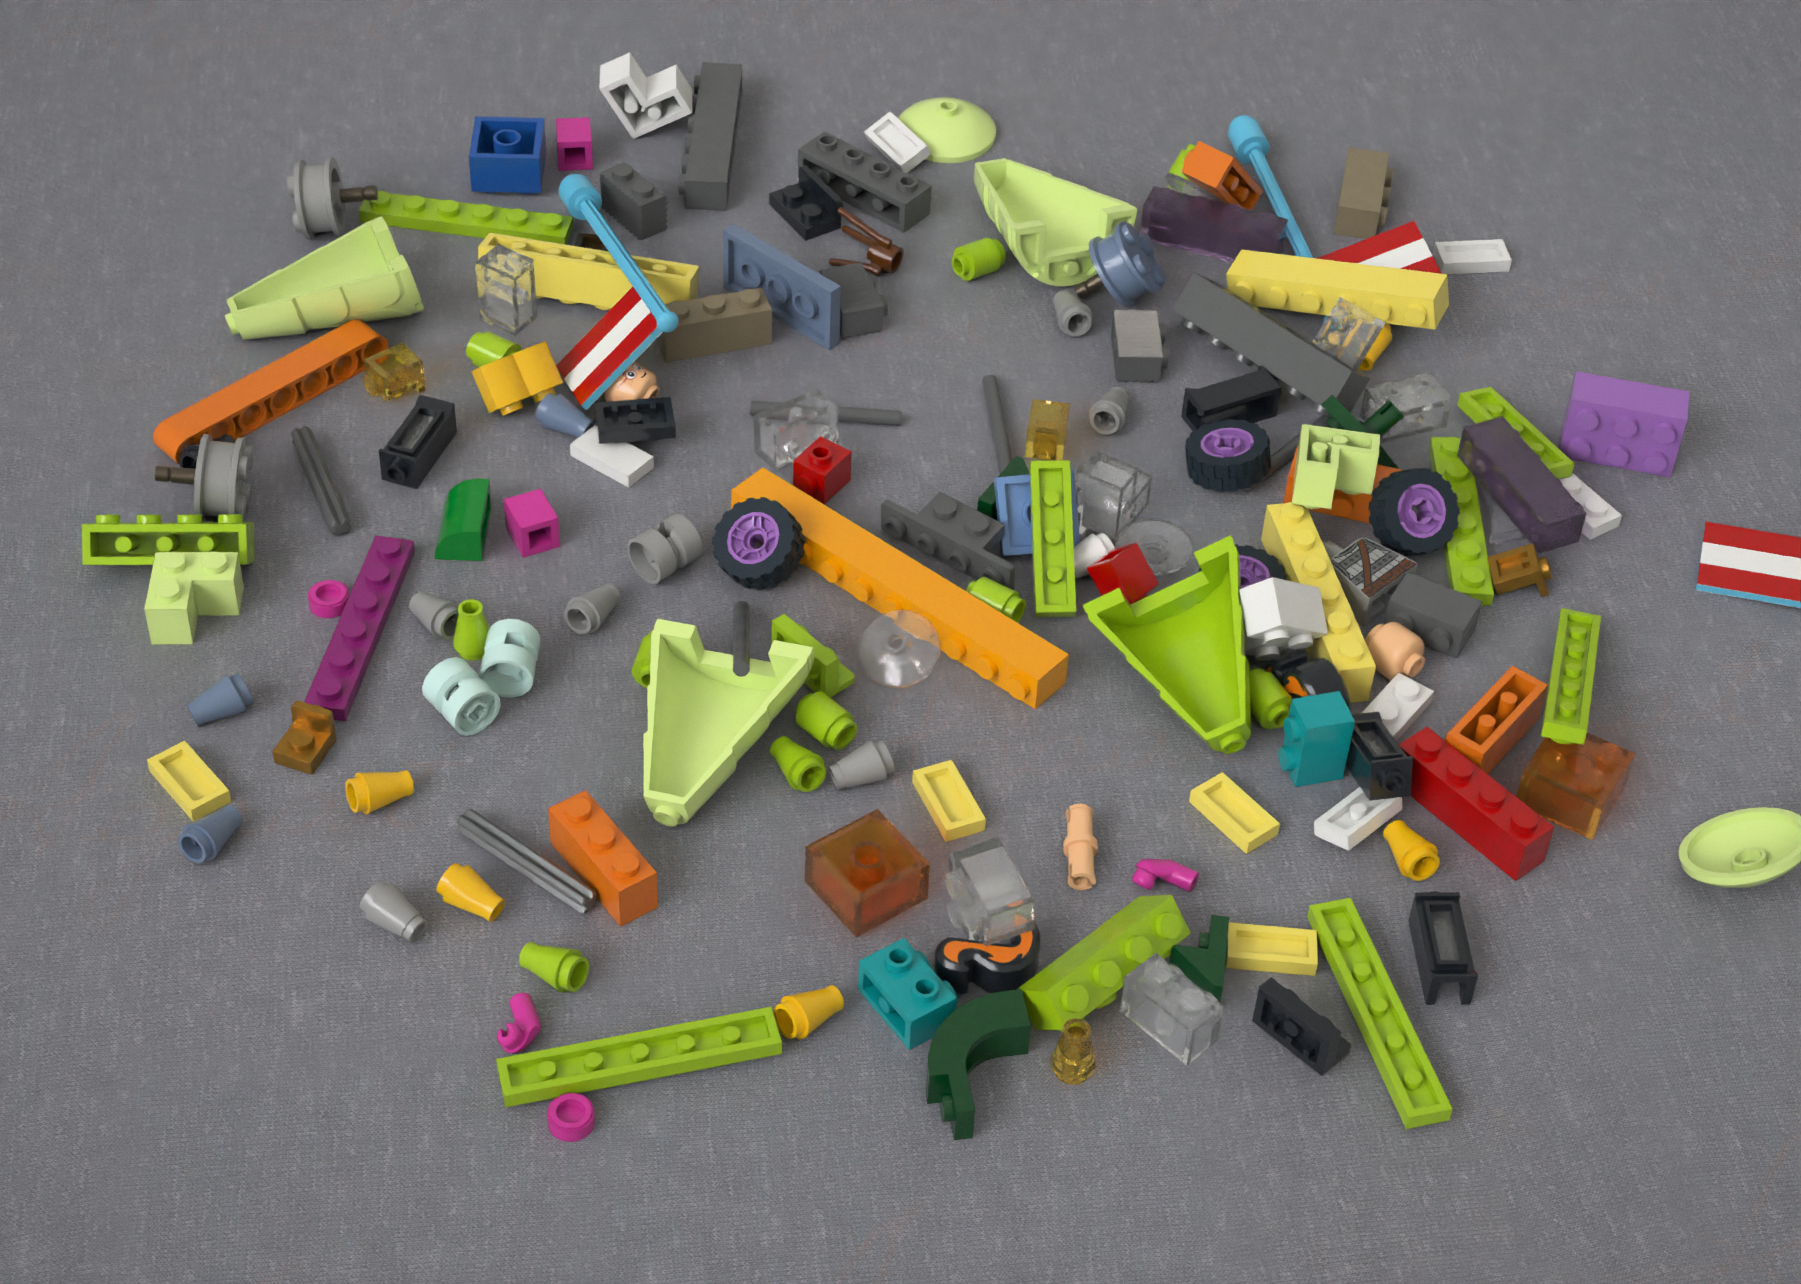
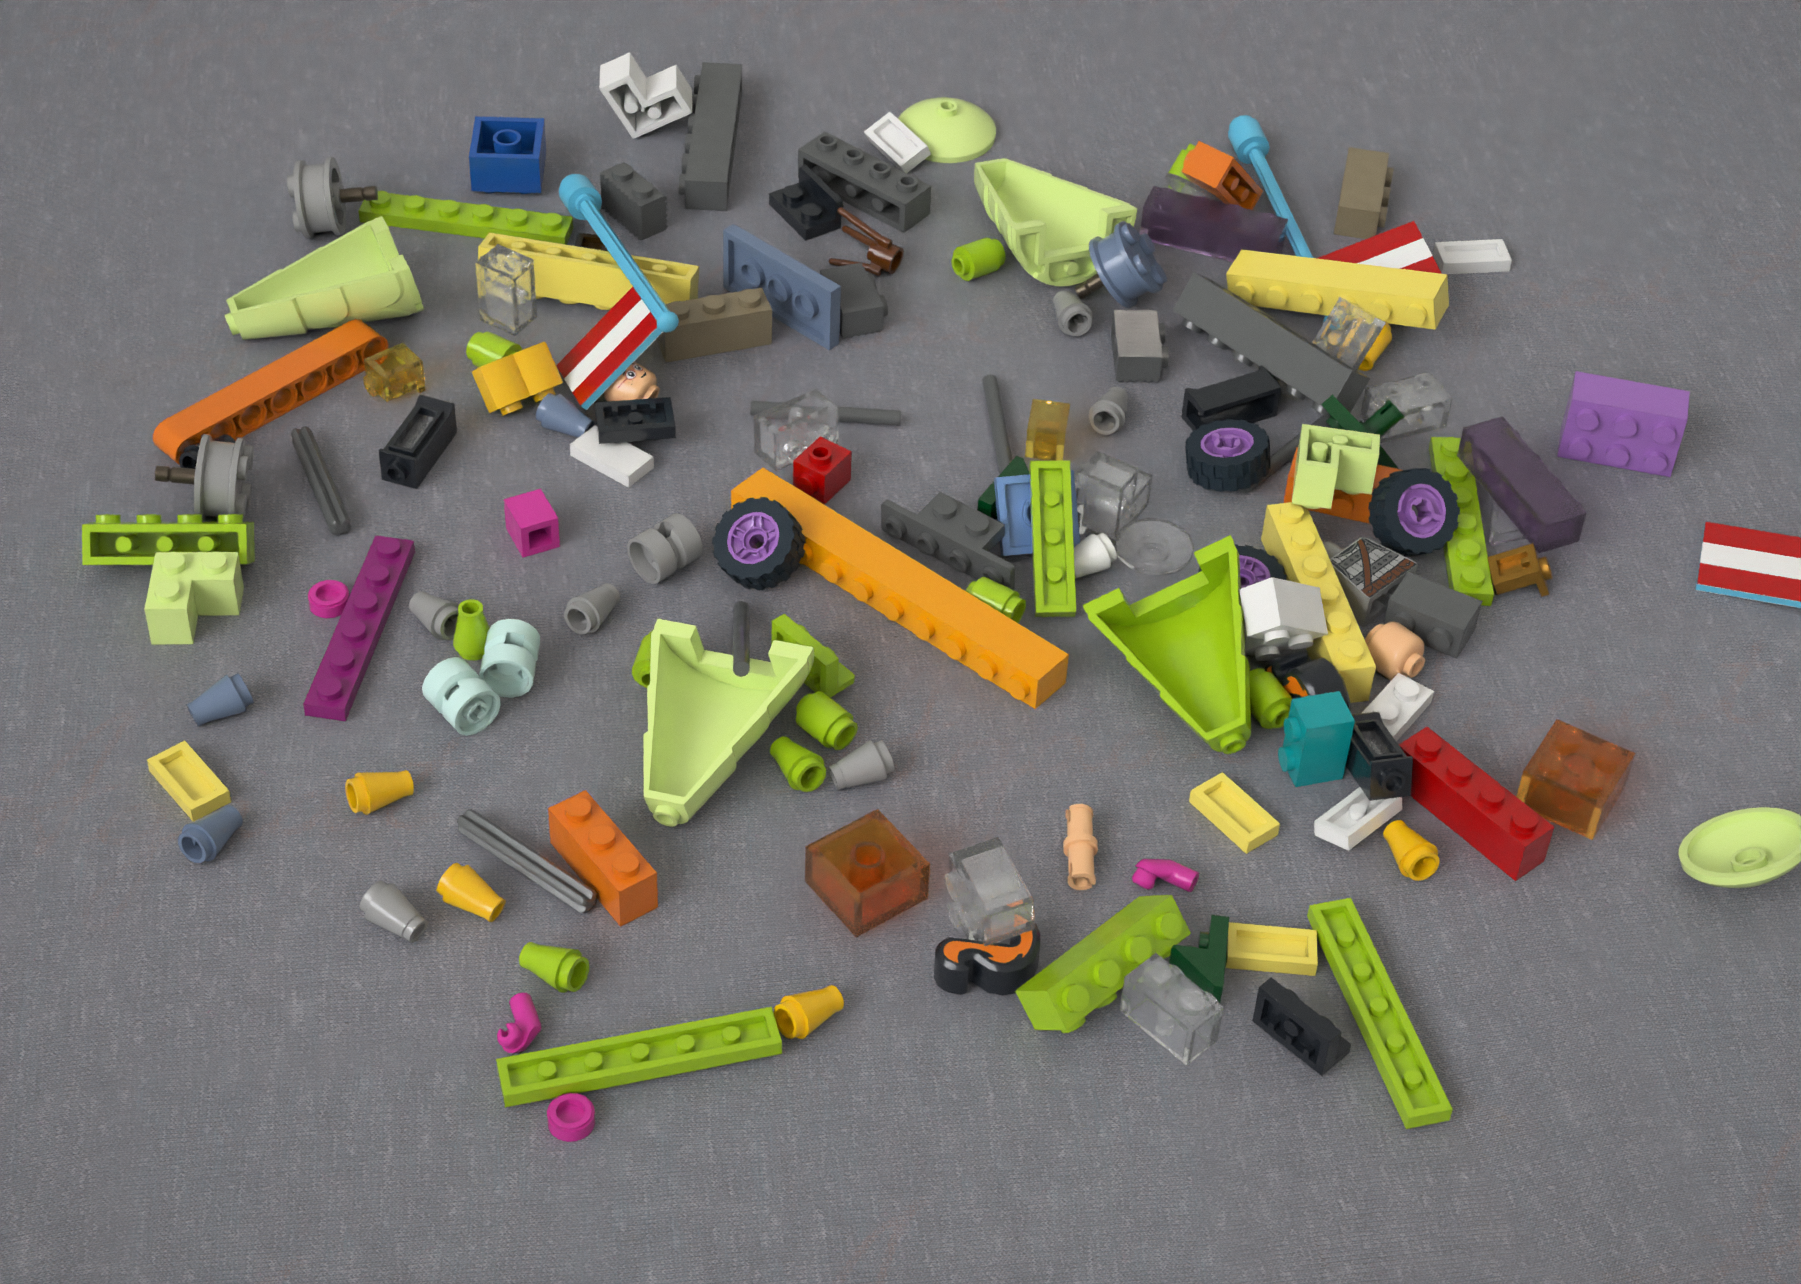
pearl gold bracket [272,700,337,775] -> none
green brick [435,478,492,561] -> none
dark pink brick [555,117,593,171] -> none
teal brick [858,938,958,1050] -> none
clear dish [859,610,940,688] -> none
light yellow tile [912,760,986,842] -> none
dark green arch [926,989,1031,1140] -> none
clear yellow cone [1050,1018,1096,1085] -> none
red brick [1086,543,1159,605] -> none
black window [1408,891,1478,1005] -> none
orange brick [1445,665,1548,774] -> none
lime plate [1457,387,1574,483] -> none
white plate [1539,473,1622,540] -> none
lime plate [1541,608,1601,745] -> none

